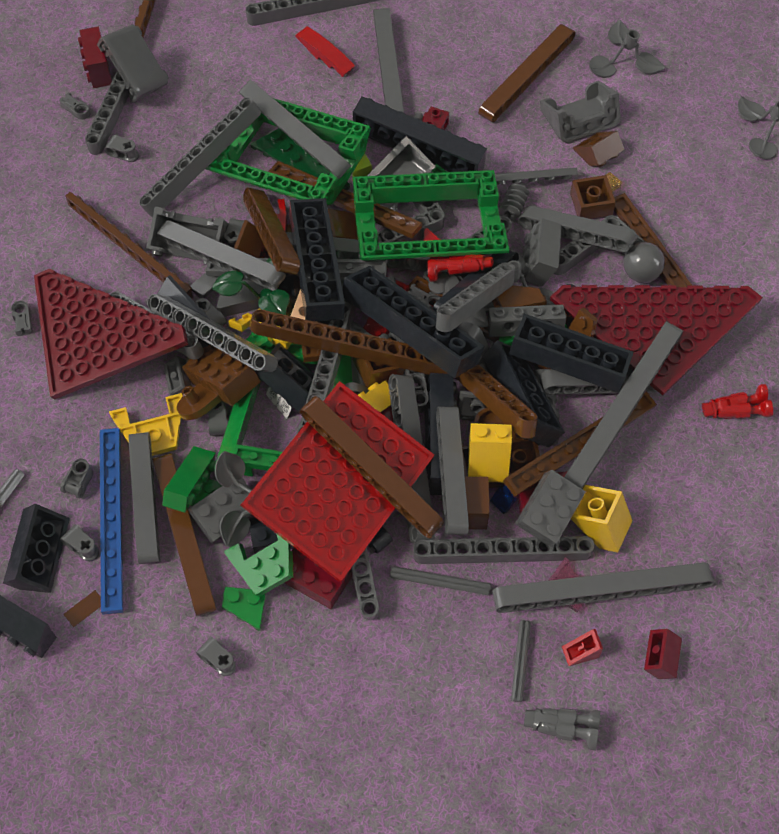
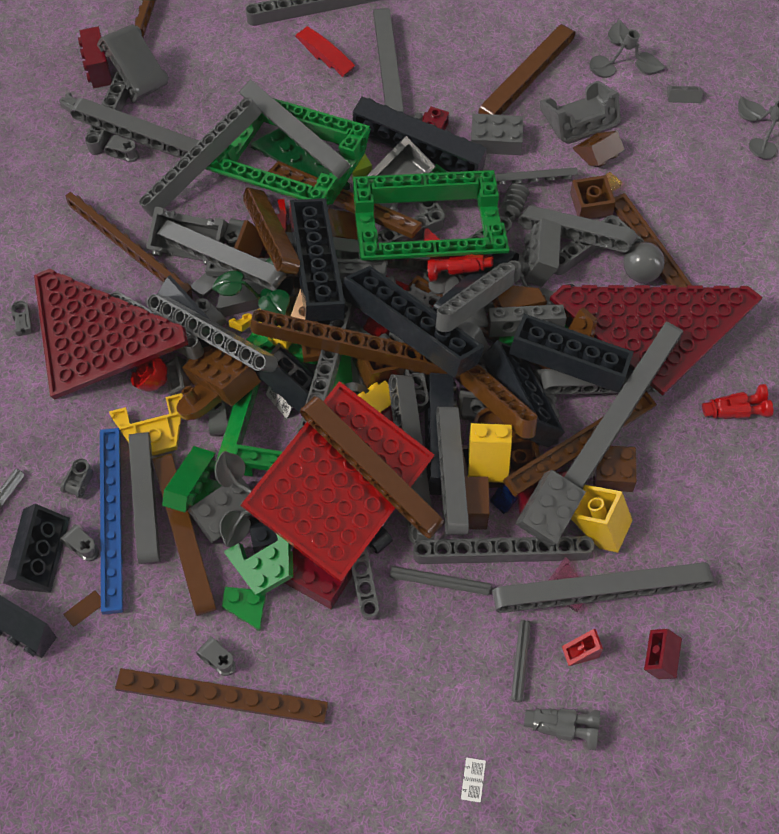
none -> dark grey beam [70,98,199,158]
none -> reddish brown plate [115,668,328,725]
none -> red cylinder [131,357,167,392]
none -> white sticker [461,758,486,802]
none -> dark grey brick [471,114,523,156]
none -> reddish brown brick [593,446,637,492]
none -> dark grey slope [667,85,703,103]

